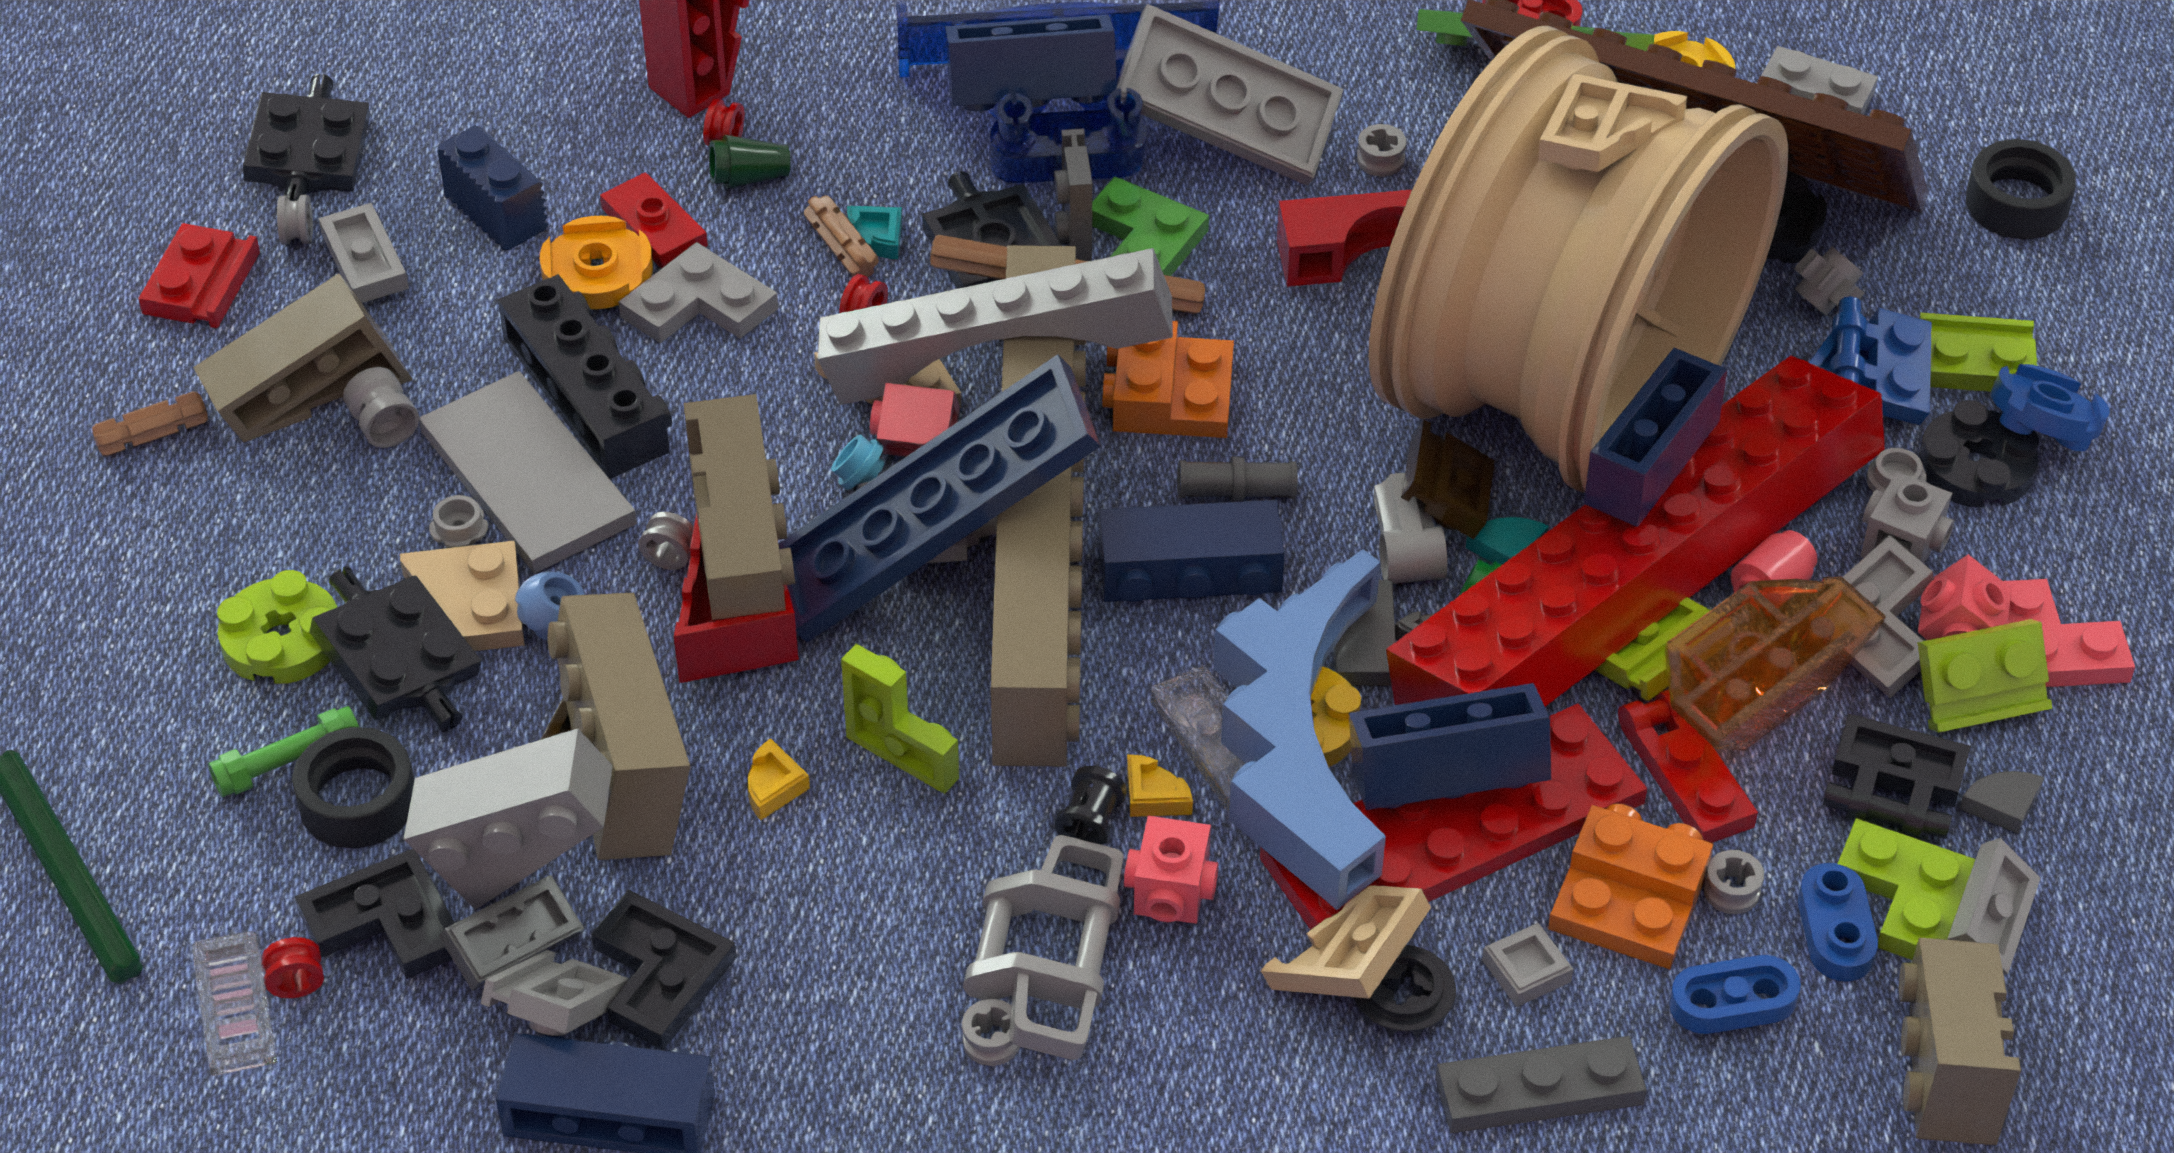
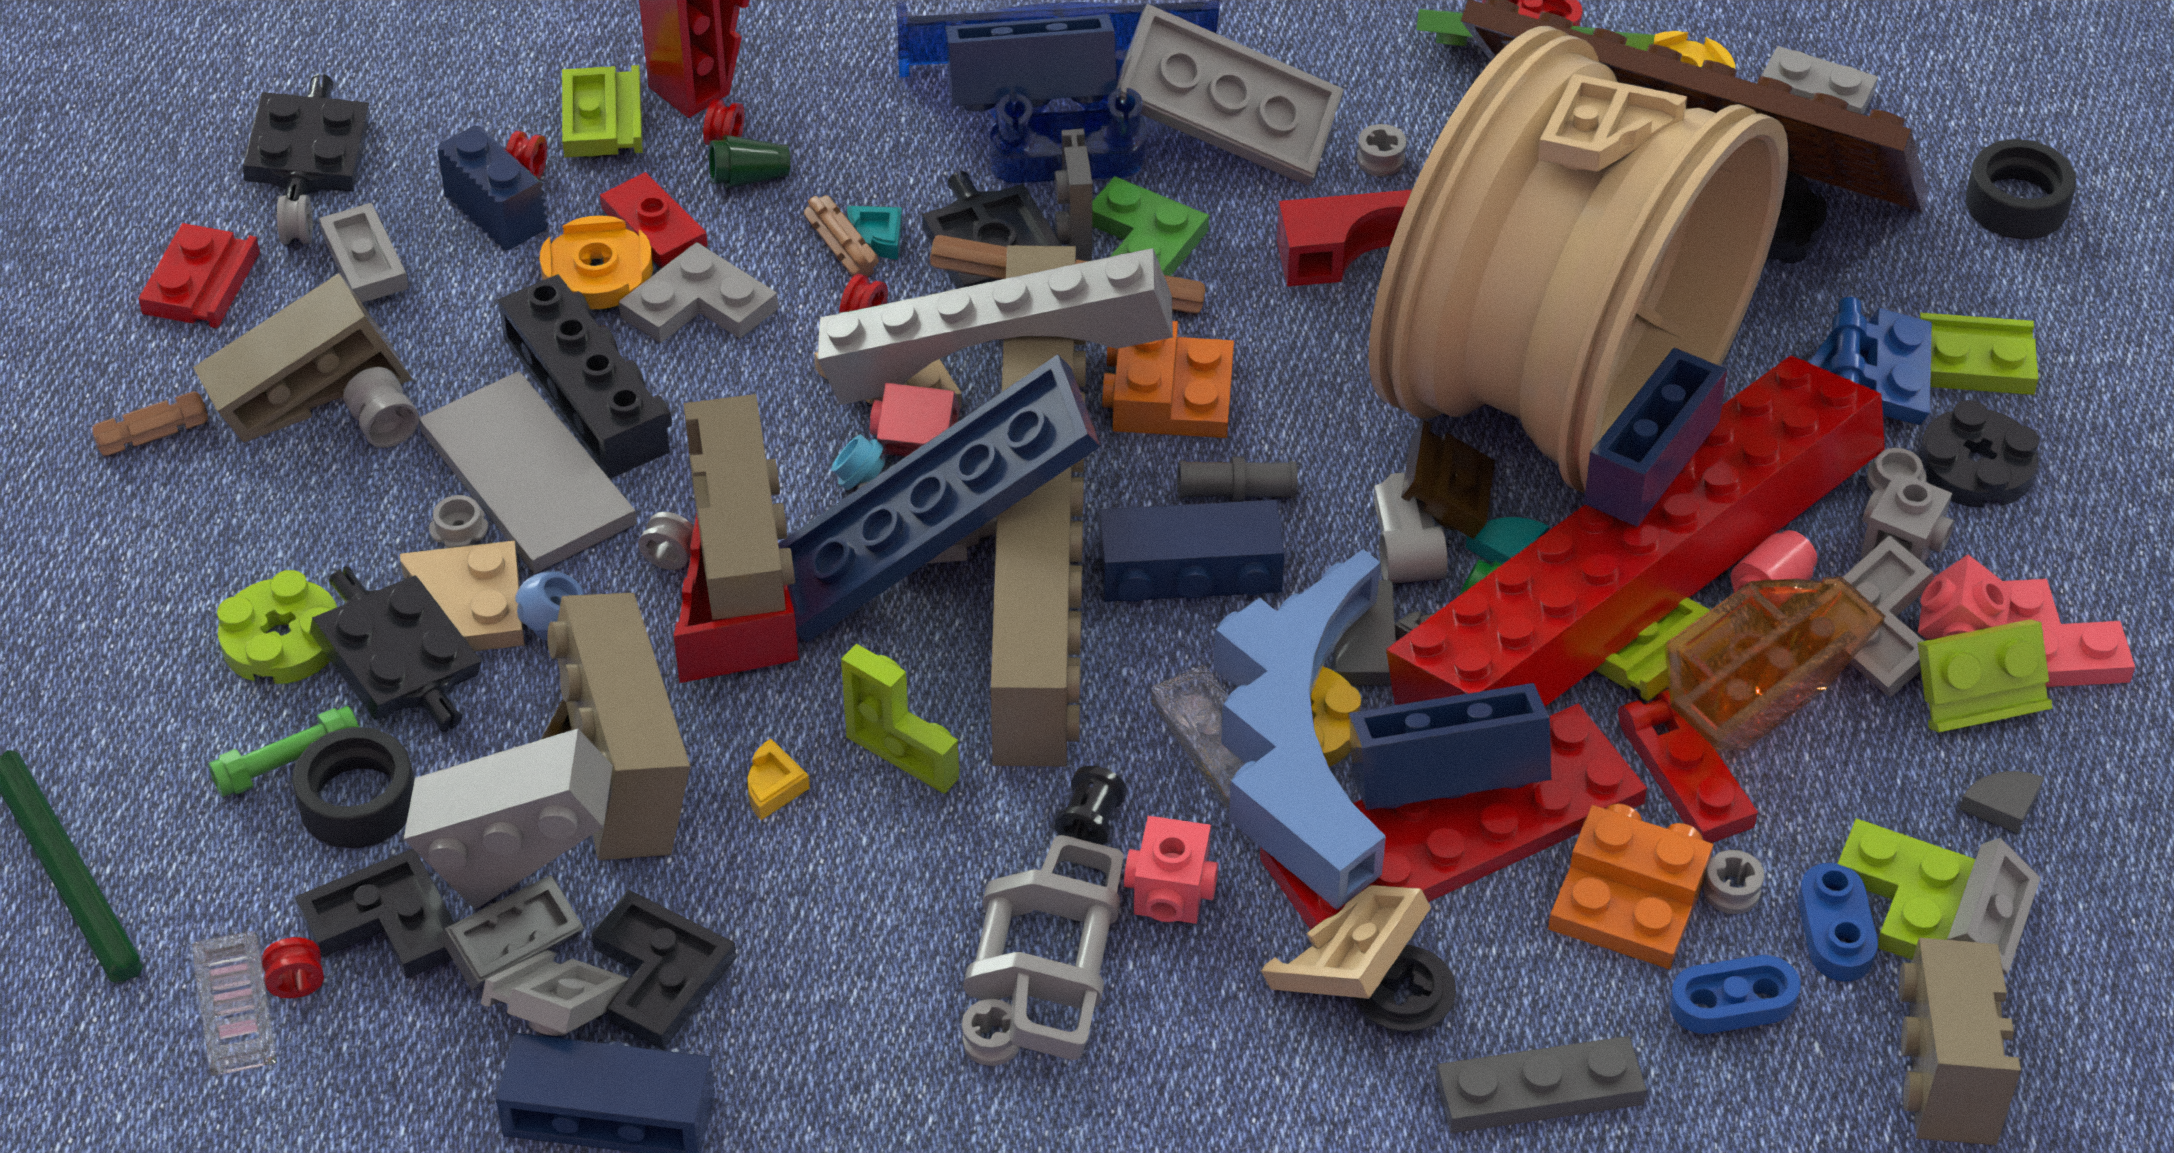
yellow tile [1127,754,1193,817] -> none
light grey tile [1482,923,1573,1007] -> none
light grey gear [1794,246,1865,316] -> none
black plate [1822,713,1971,839] -> none
blue plate [1991,364,2110,451] -> none
none -> red bush [506,131,548,180]
none -> lime plate [562,65,643,158]

